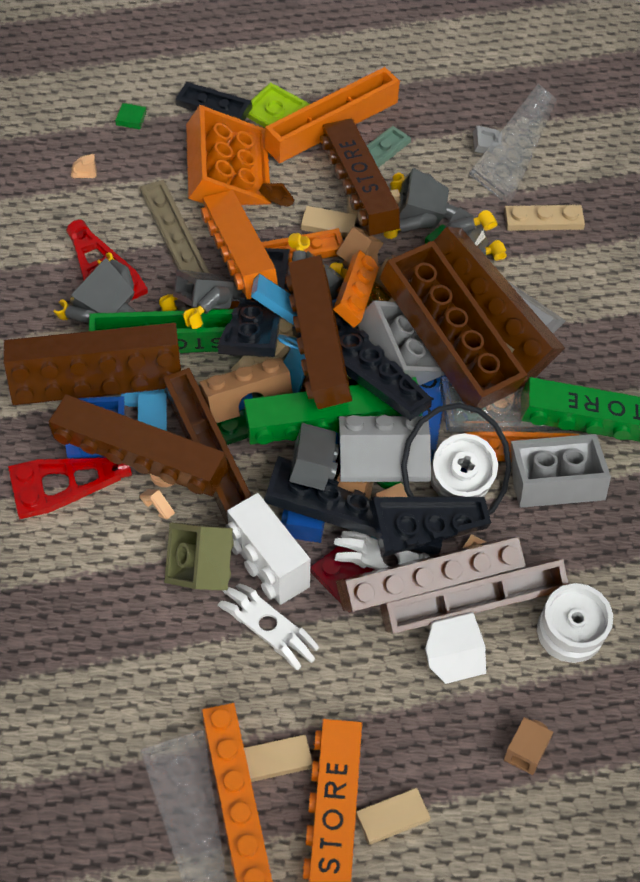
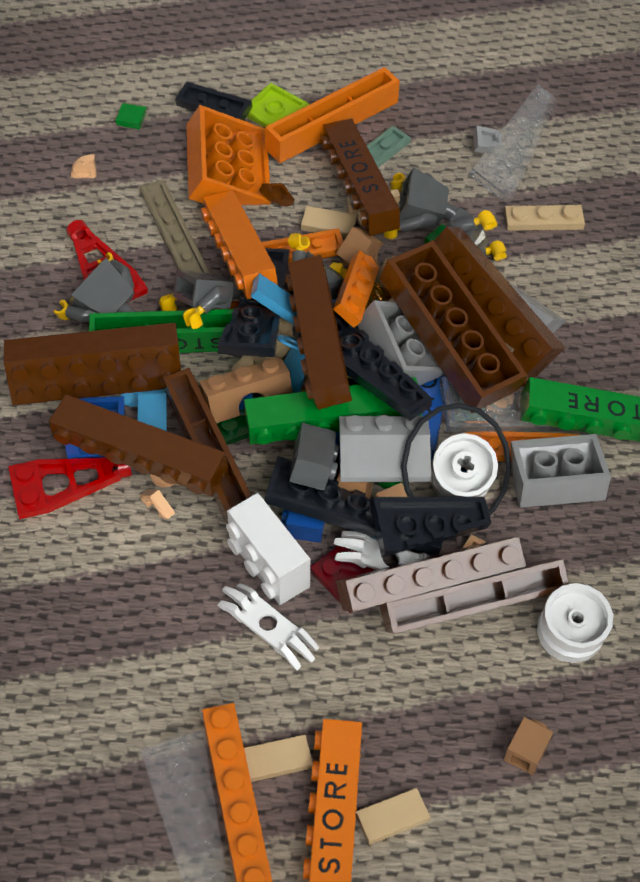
olive slope [164,522,234,590] -> none
white slope [425,612,486,684] -> none

